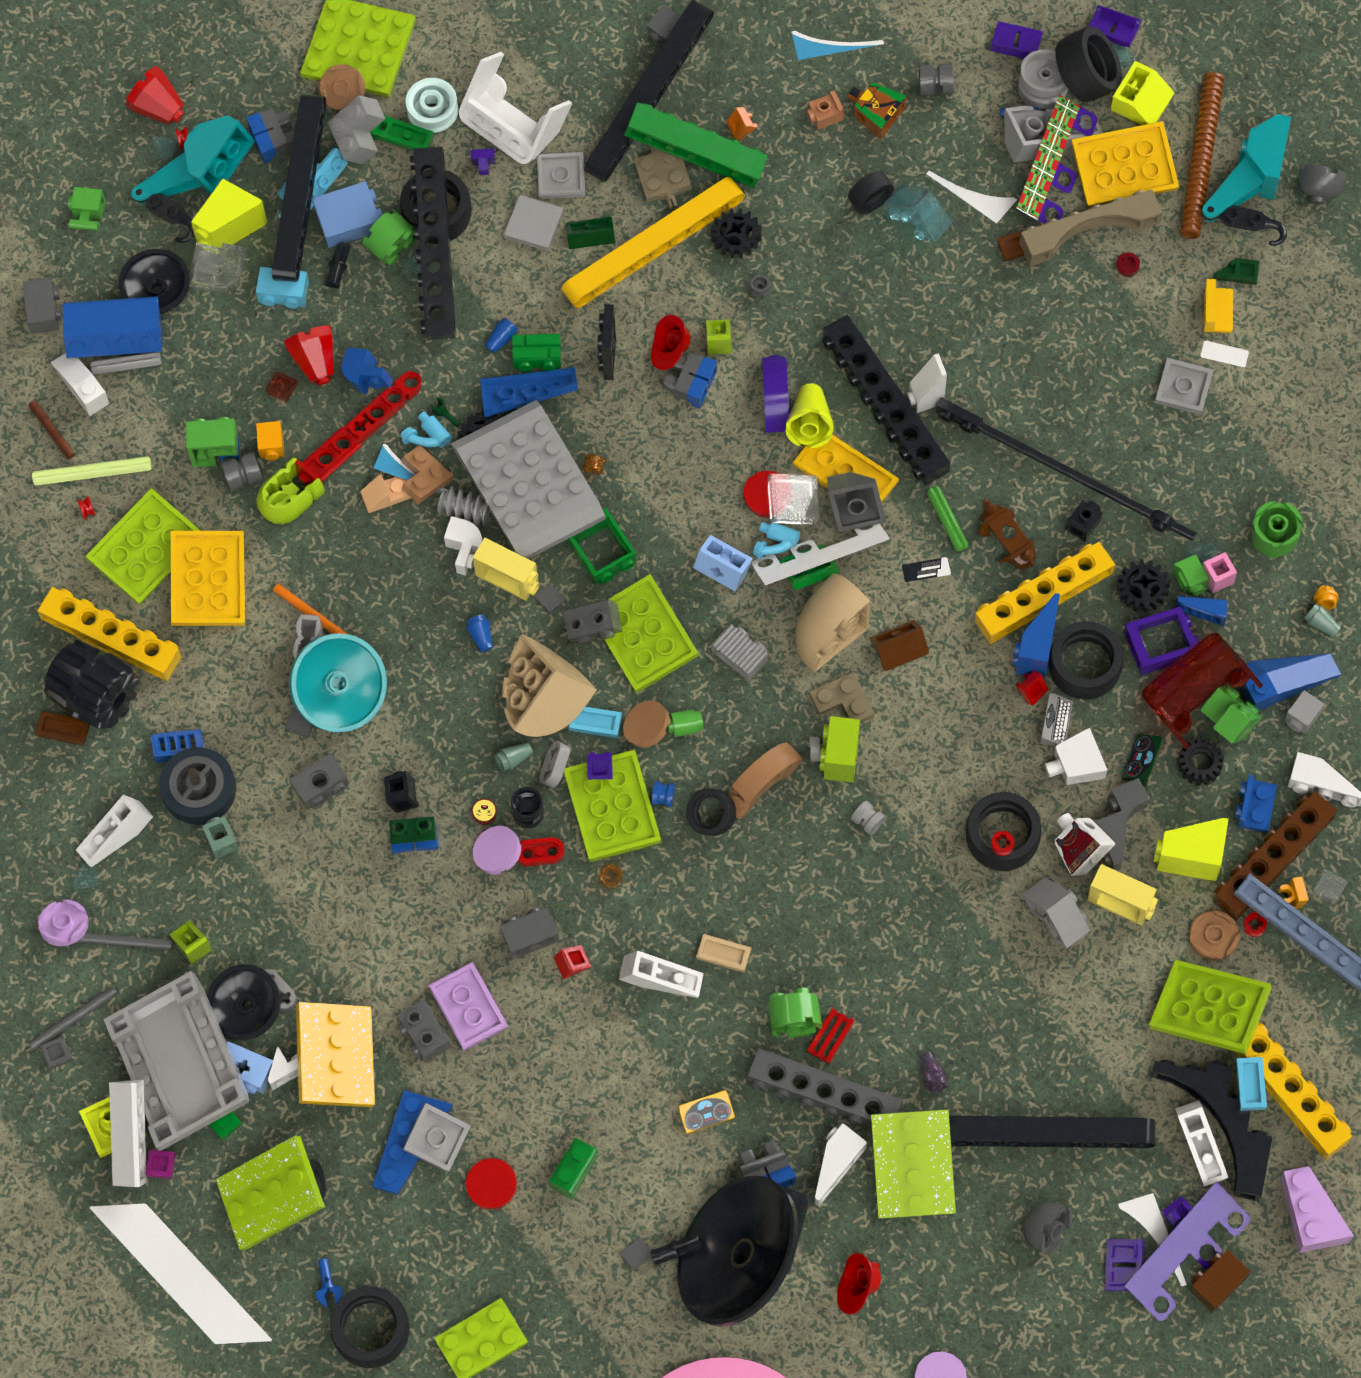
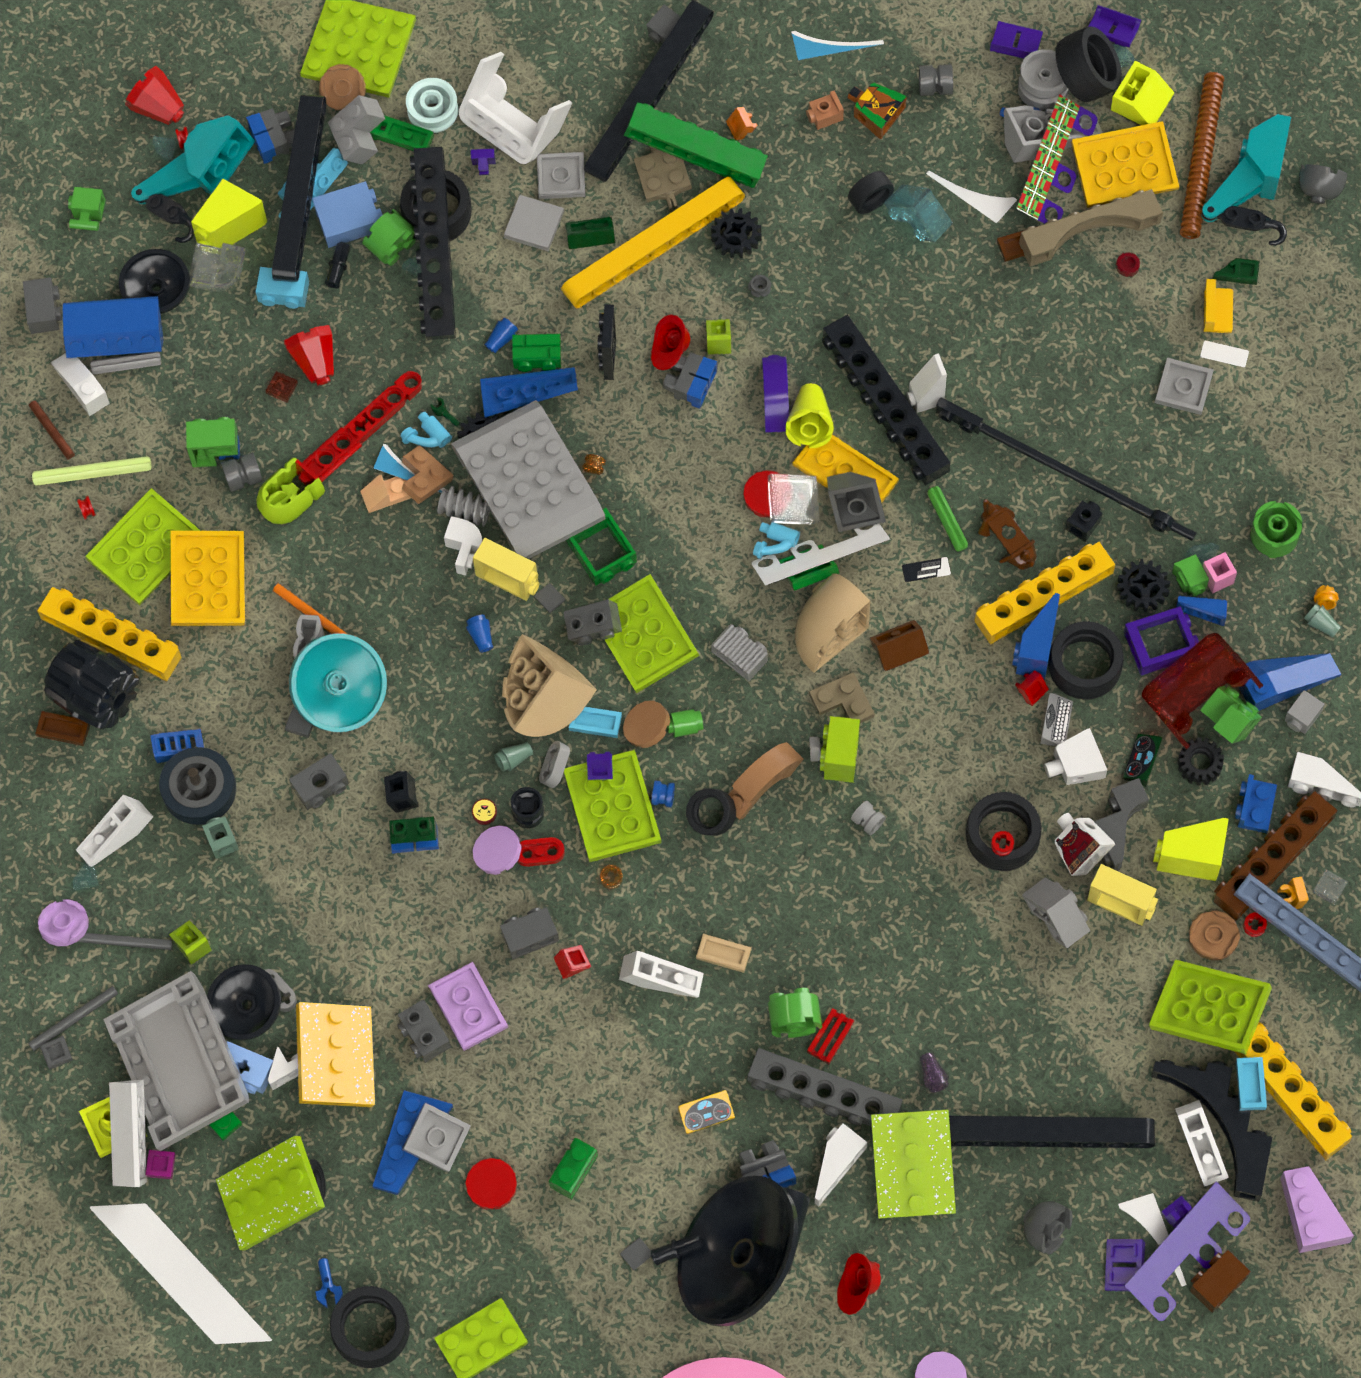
light orange brick [256,421,285,461] -> none
blue brick [342,348,393,394] -> none
light blue brick [693,535,753,591] -> none

